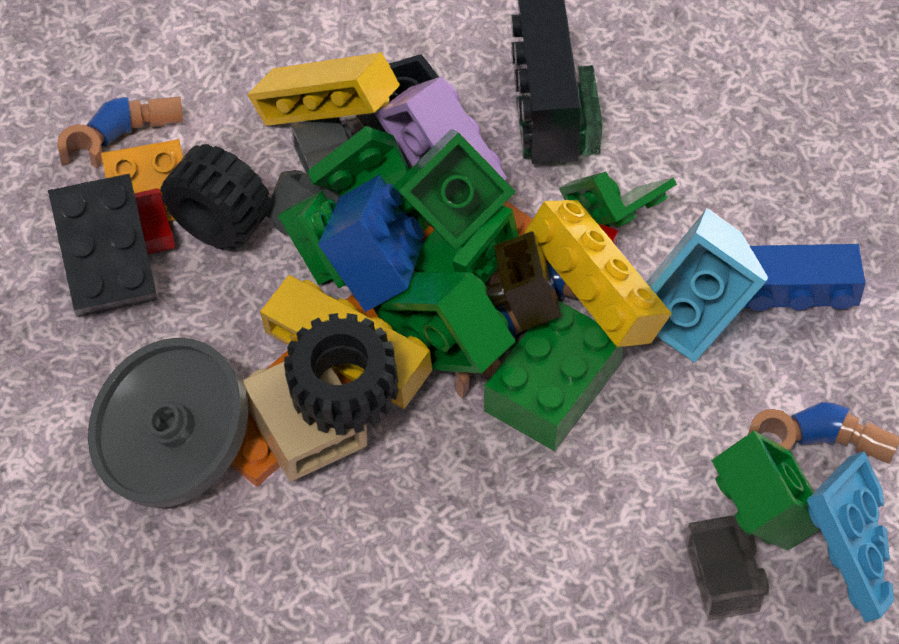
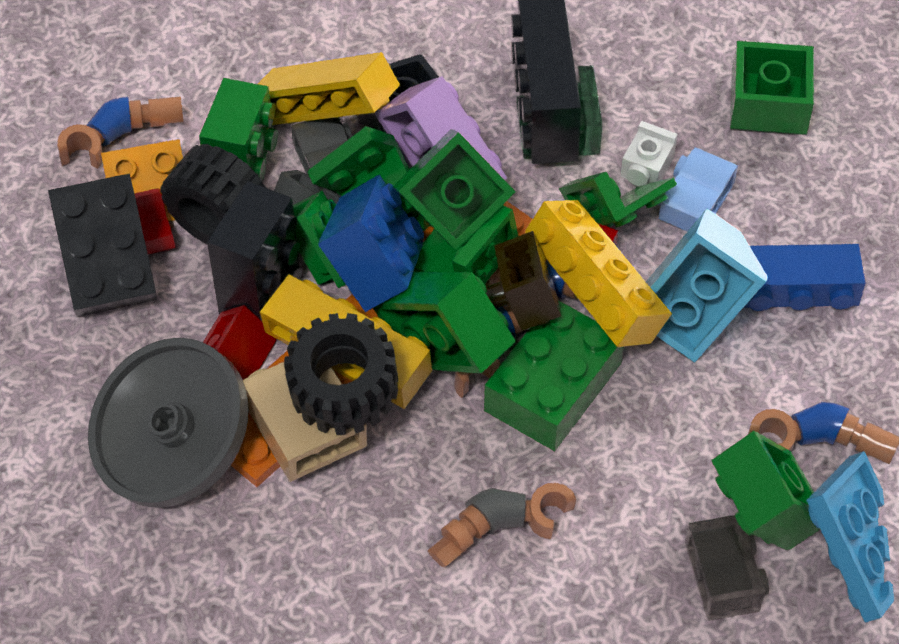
none -> green brick [199,78,278,180]
none -> red panel [203,305,277,380]
none -> black brick [207,181,302,321]
none -> nougat piece [427,483,576,568]
none -> white brick [620,121,678,186]
none -> light blue brick [658,147,738,231]
none -> green brick [730,41,814,135]

